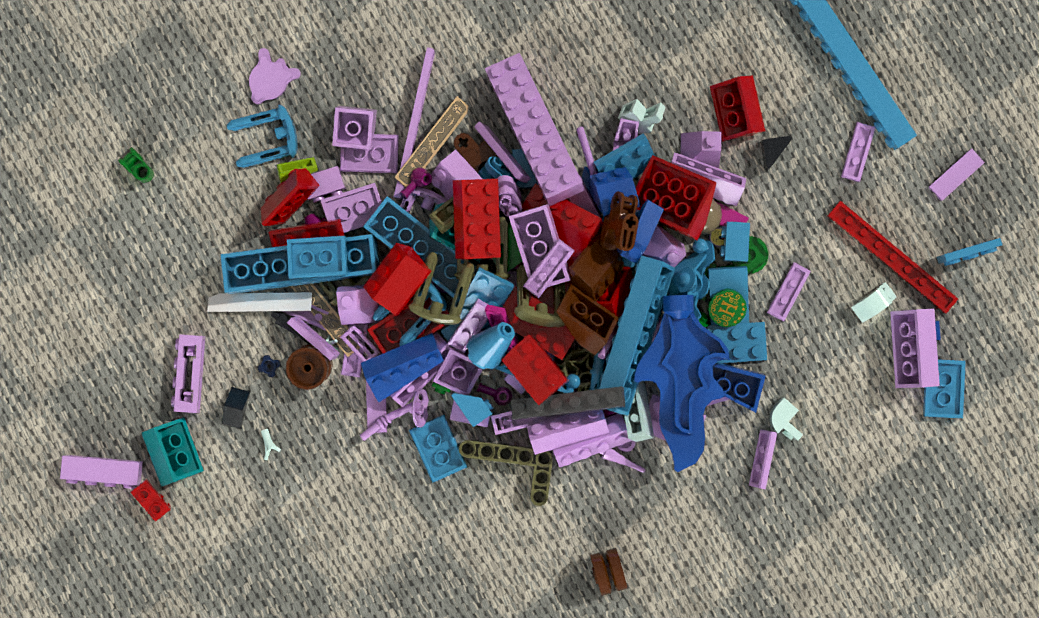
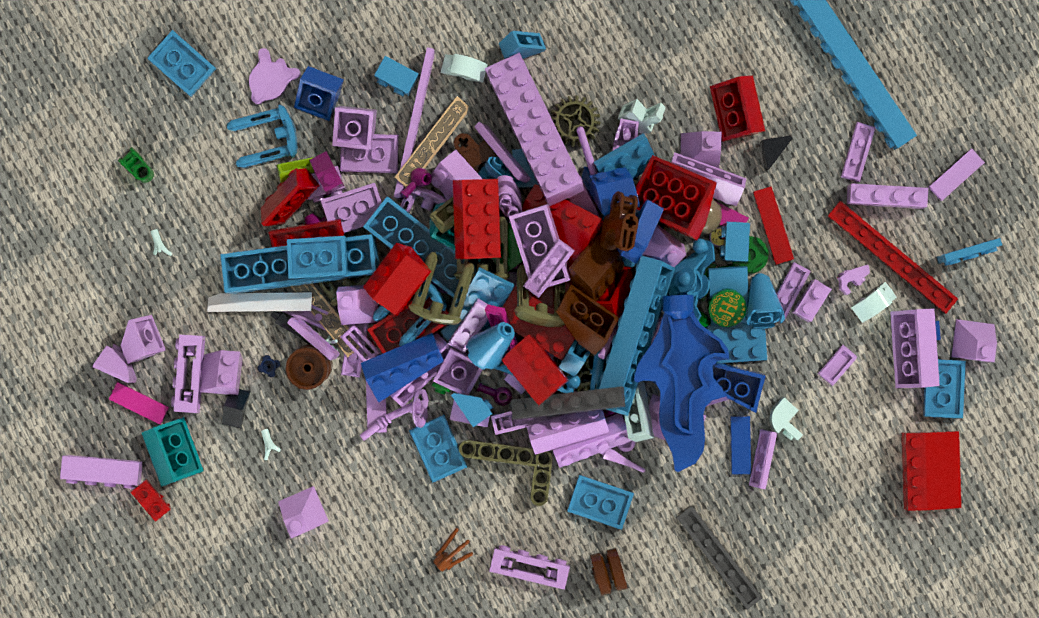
none -> lavender slope [93,344,137,383]
none -> dark pink tile [109,382,170,425]
none -> lavender slope [120,315,166,363]
none -> dark azure plate [147,30,216,97]
none -> light aqua bar [150,229,172,256]
none -> lavender slope [199,350,243,395]
none -> lavender slope [278,486,329,538]
none -> blue slope [294,66,344,121]
none -> magenta slope [309,151,344,194]
none -> dark azure brick [374,56,420,97]
none -> dark orange plant [433,528,473,572]
none -> light aqua brick [440,54,488,83]
none -> lavender brick [489,545,570,590]
none -> dark azure slope [499,31,546,59]
none -> olive gear [551,95,601,148]
none -> dark azure brick [559,339,590,377]
none -> dark azure plate [567,475,634,530]
none -> dark grey plate [676,506,762,610]
none -> blue tile [730,416,751,474]
none -> dark azure cone [746,273,785,329]
none -> red tile [753,186,794,265]
none -> lavender brick [792,279,832,322]
none -> lavender tile [817,345,857,386]
none -> lavender hand [837,265,870,295]
none -> lavender brick [846,184,928,209]
none -> red slope [901,431,961,511]
none -> lavender slope [951,319,997,362]

